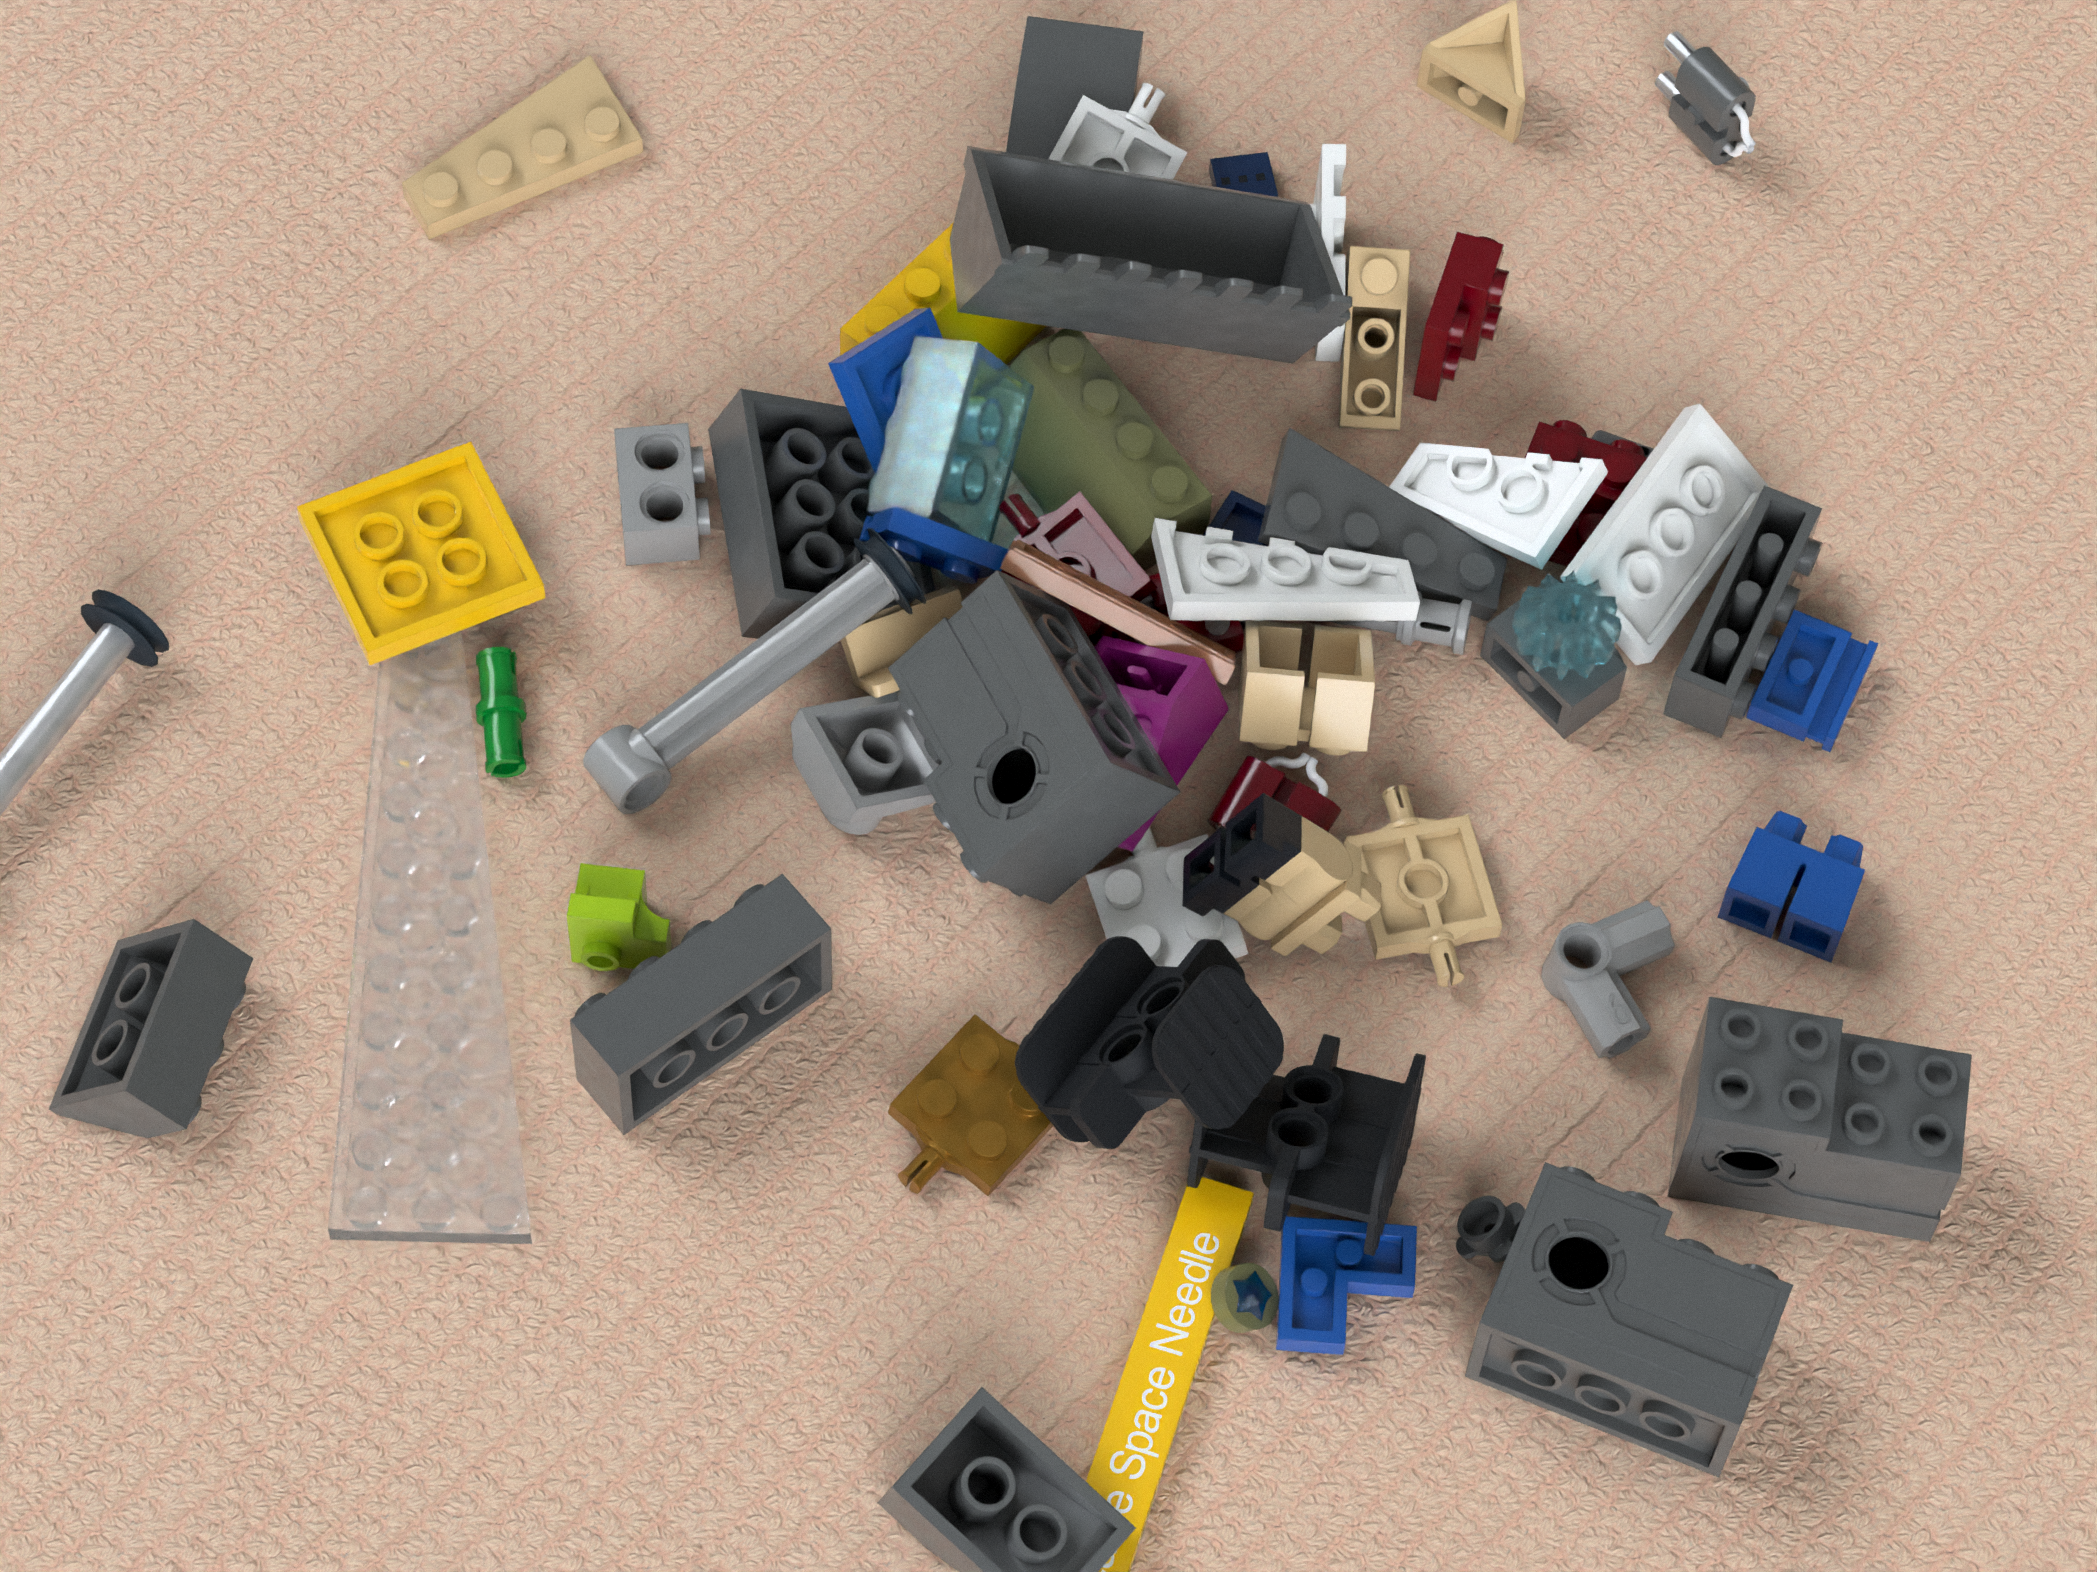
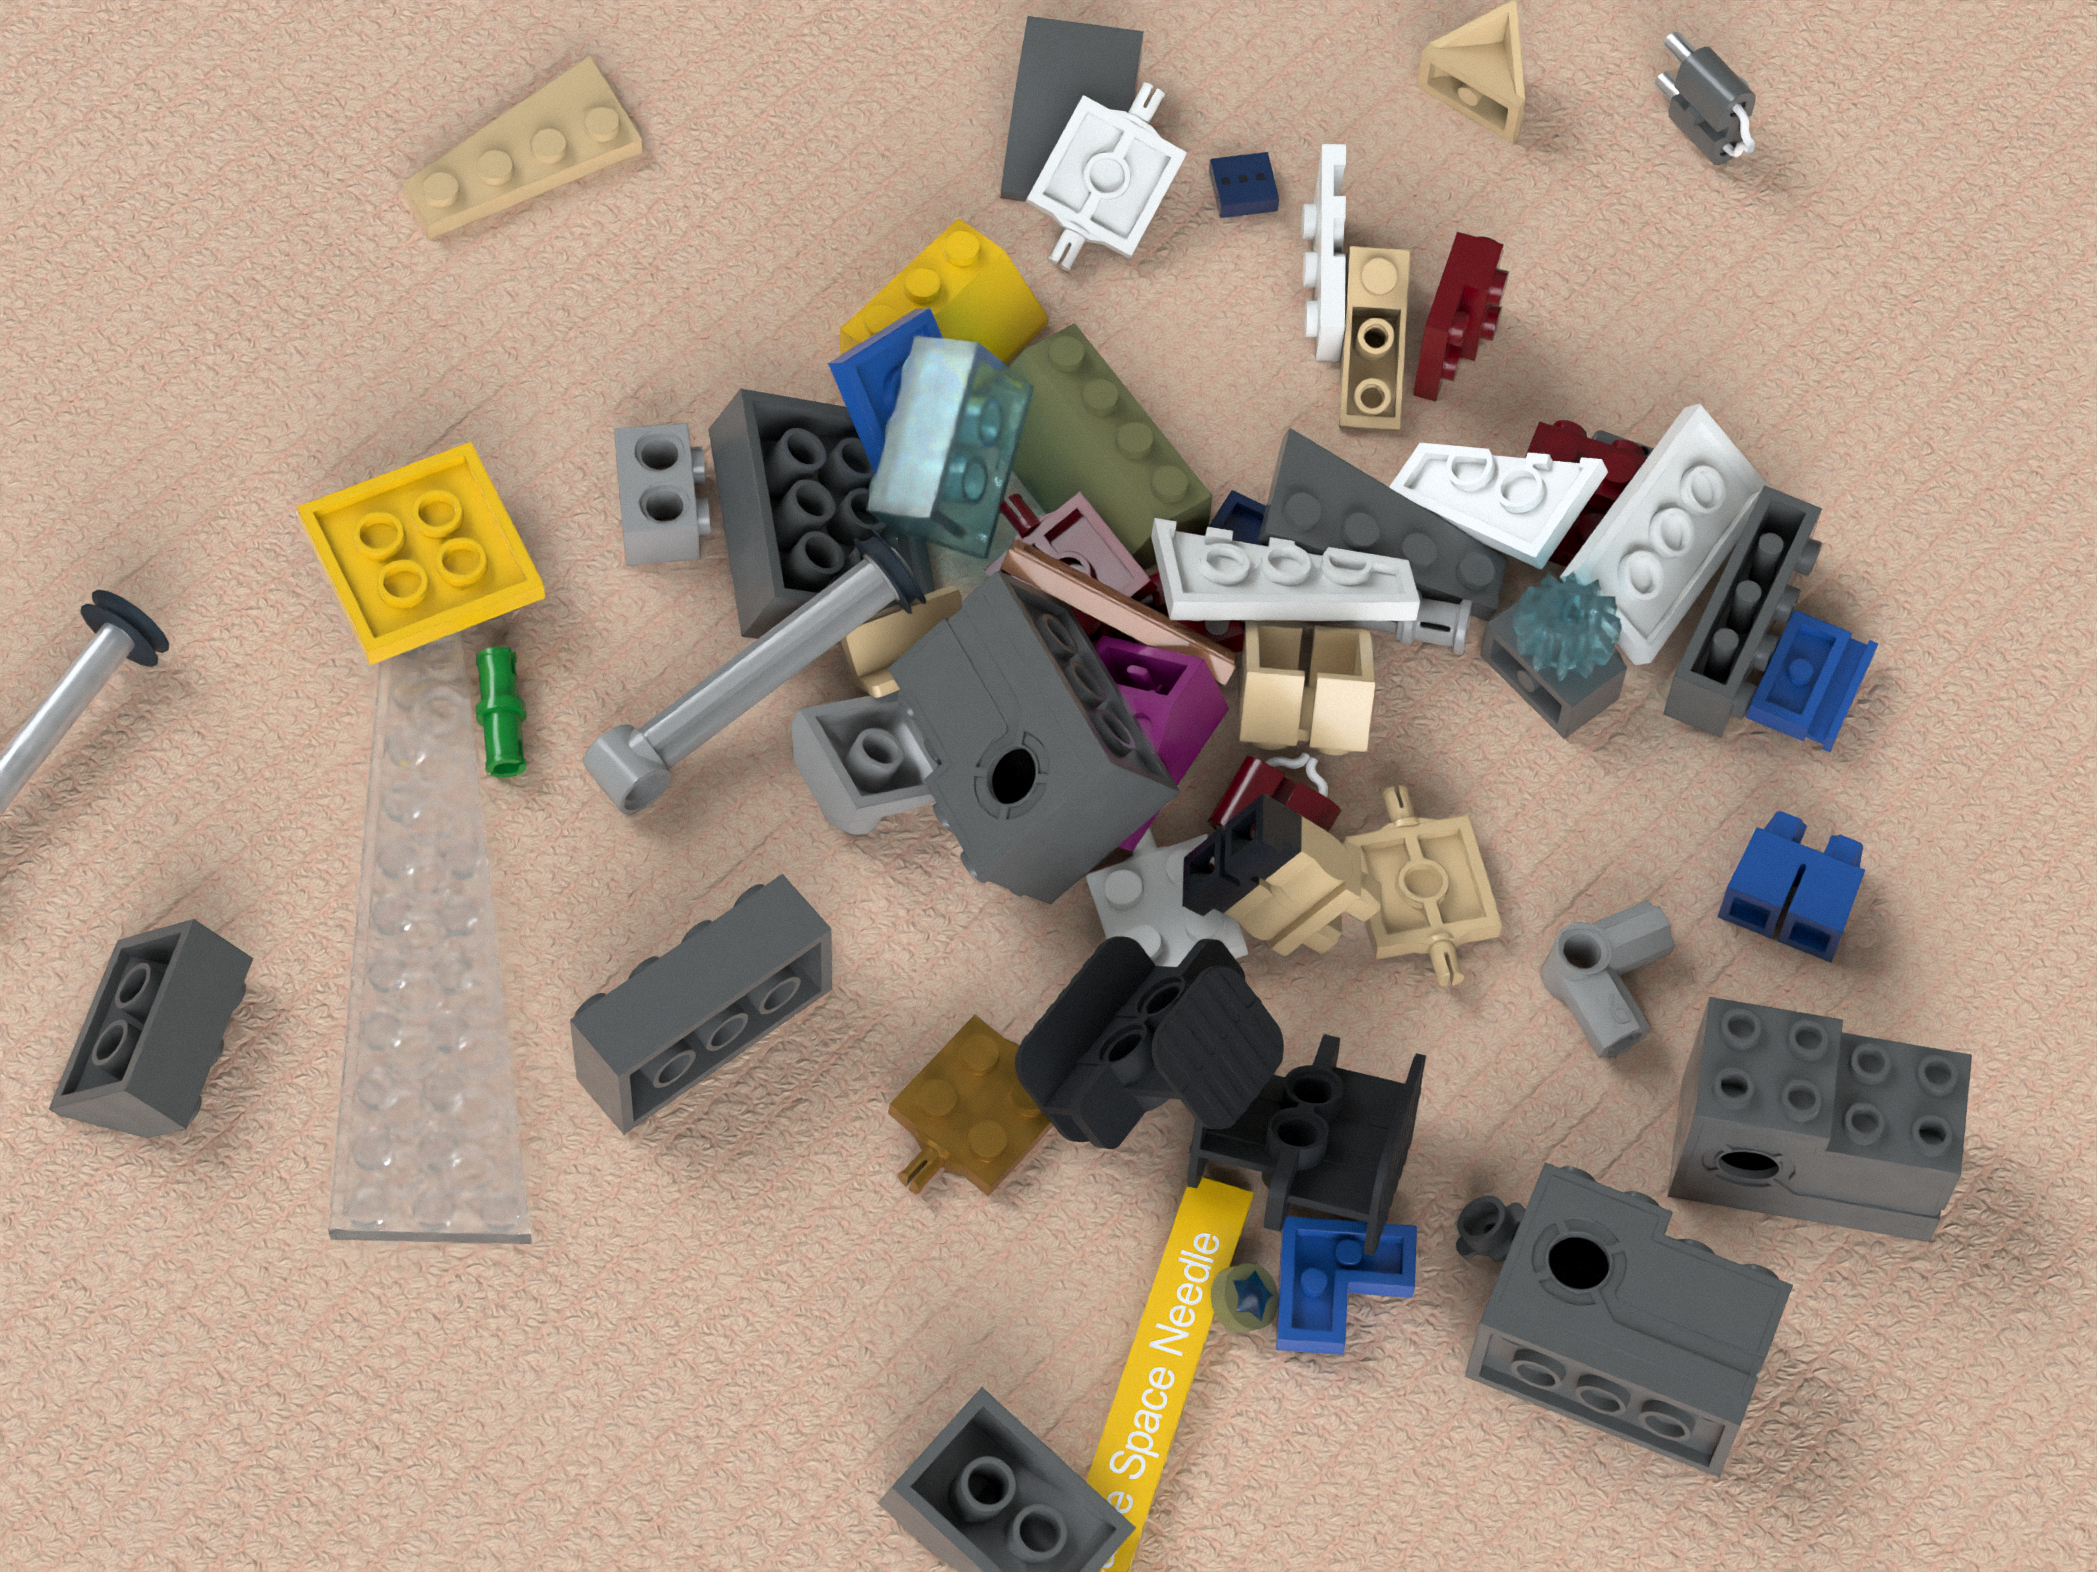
lime brick [567,863,672,971] -> none
blue plate [859,506,1008,584] -> none
dark grey piece [950,146,1352,364] -> none

